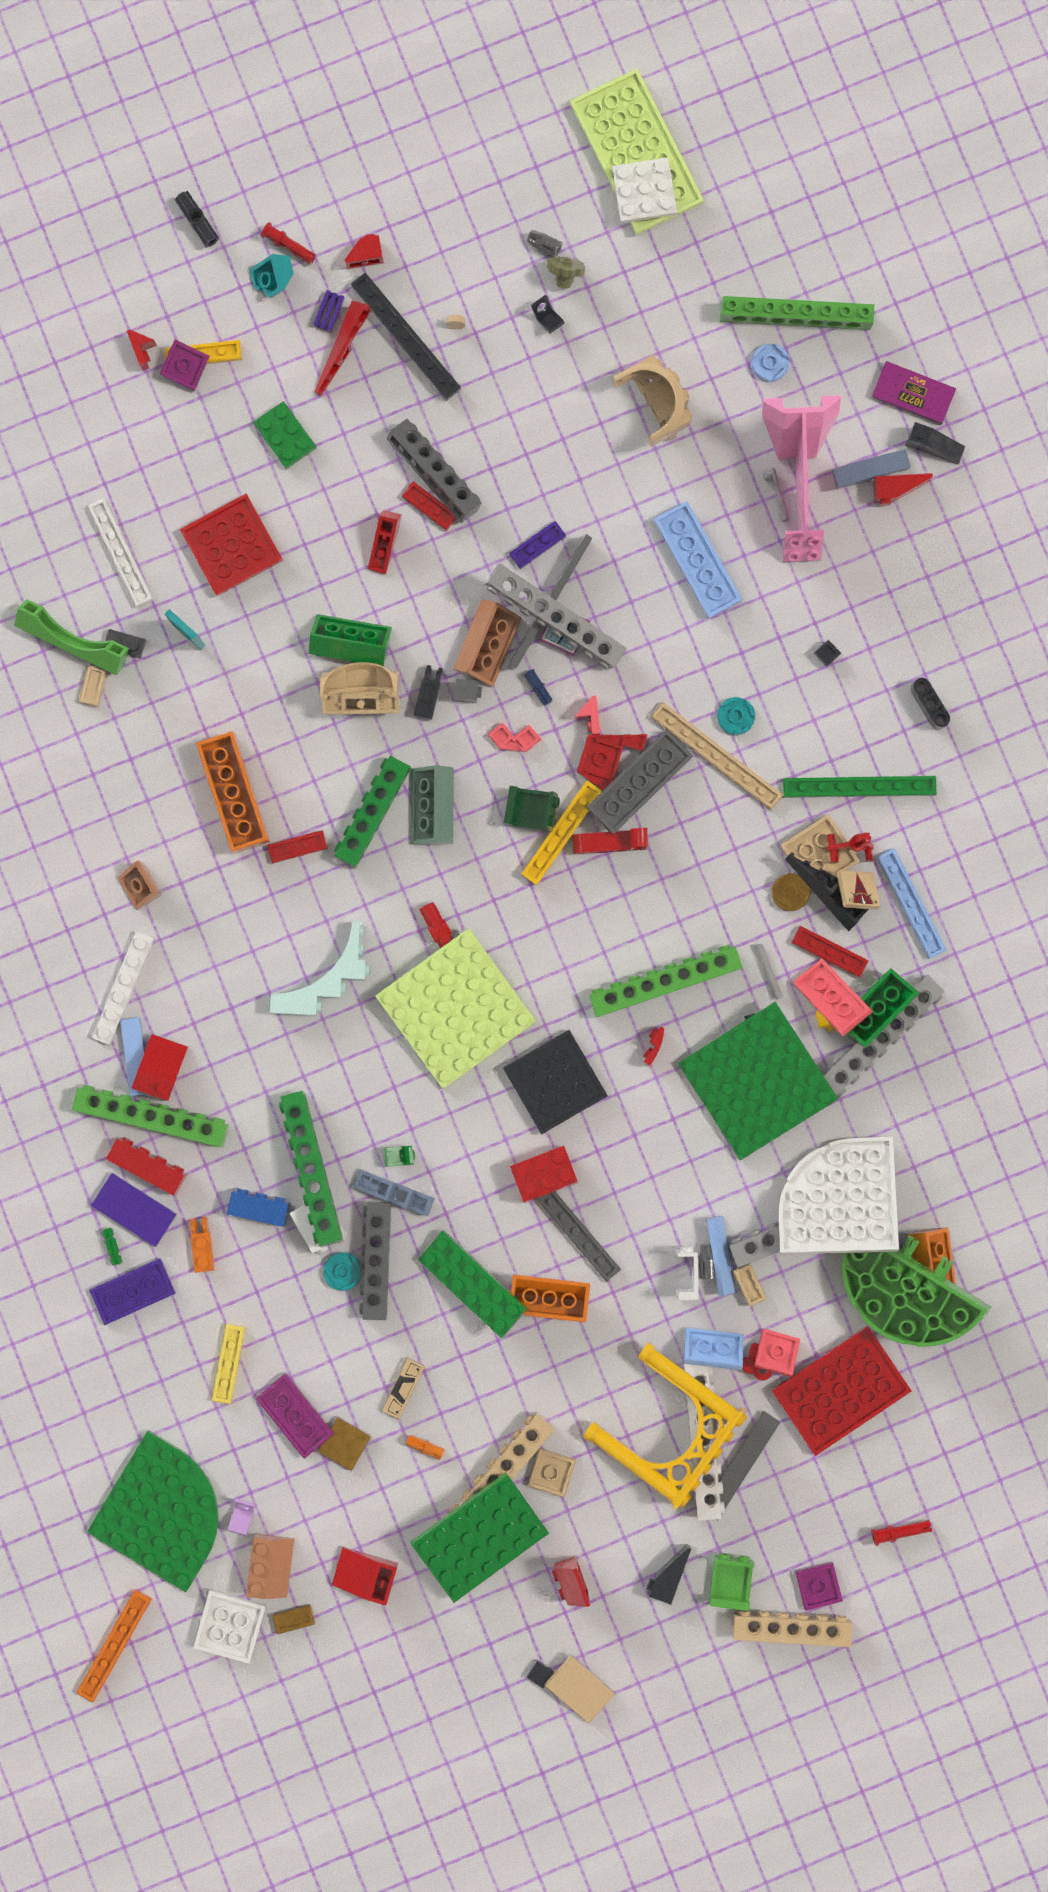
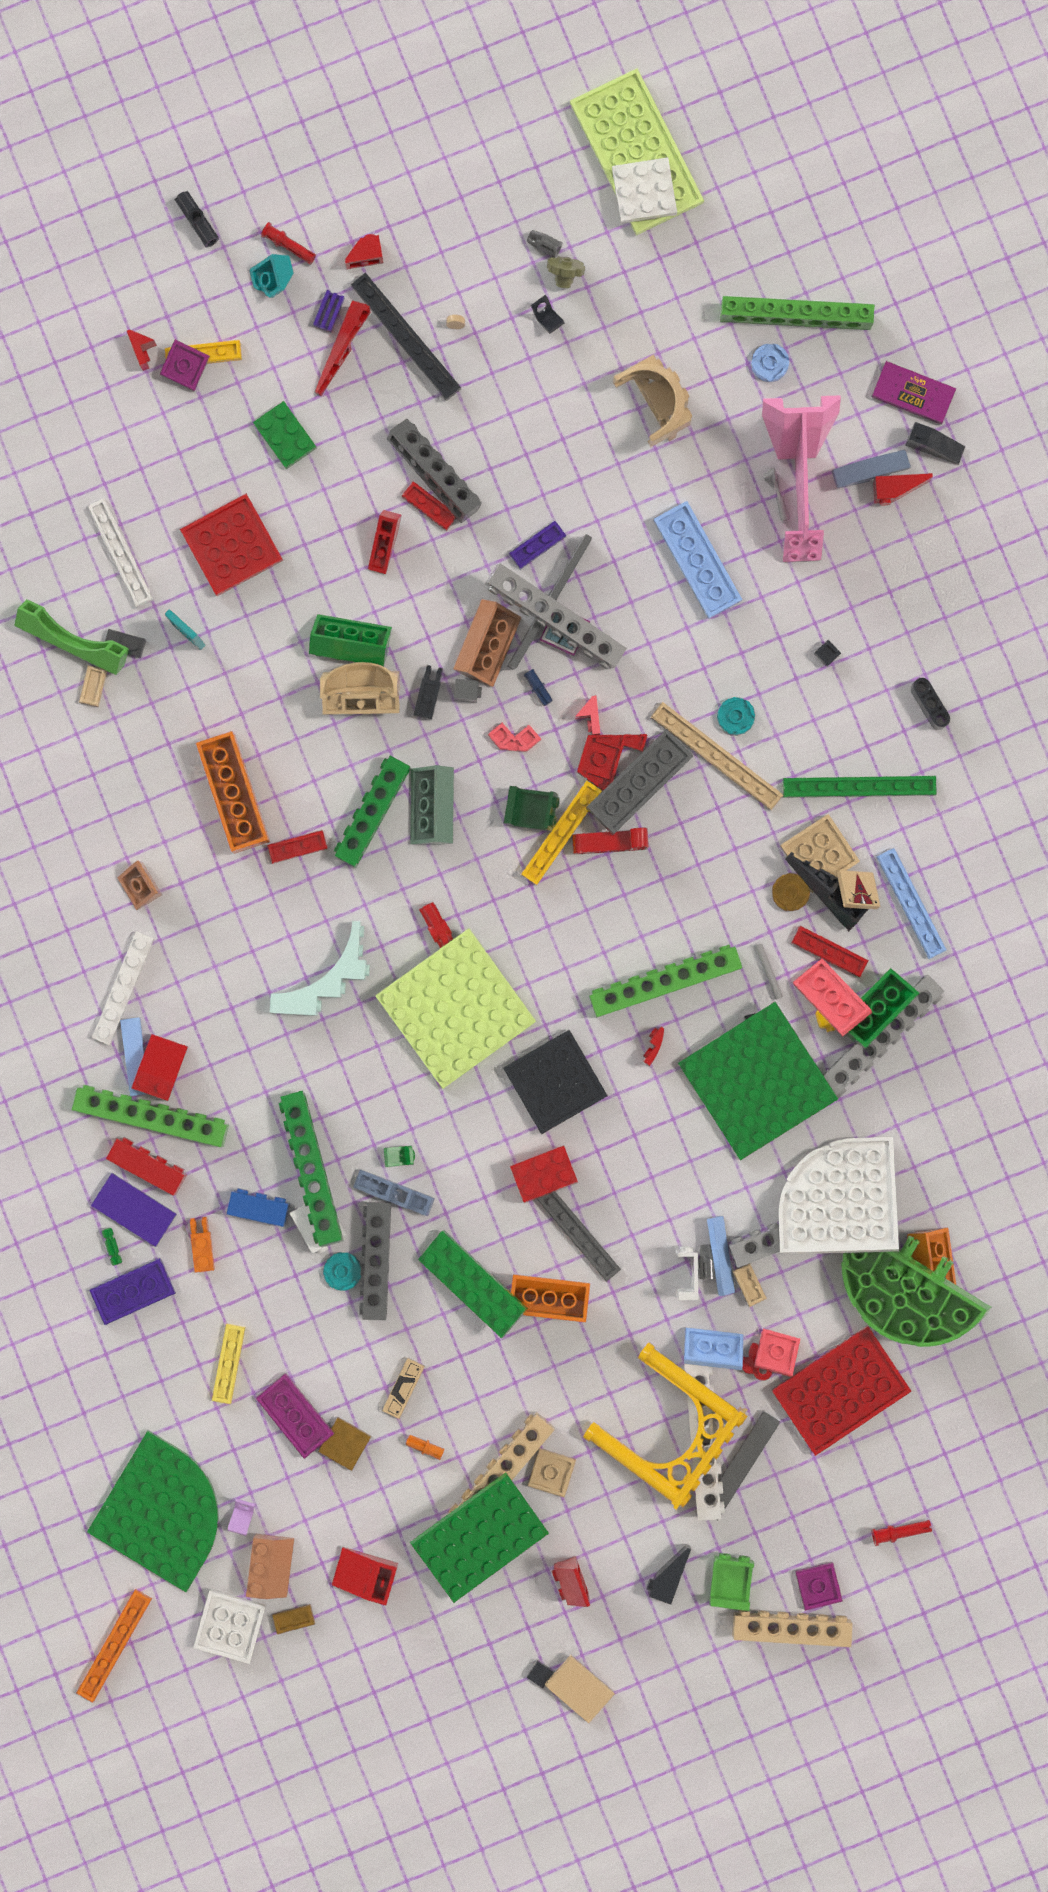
red axle [827,832,874,863] -> none

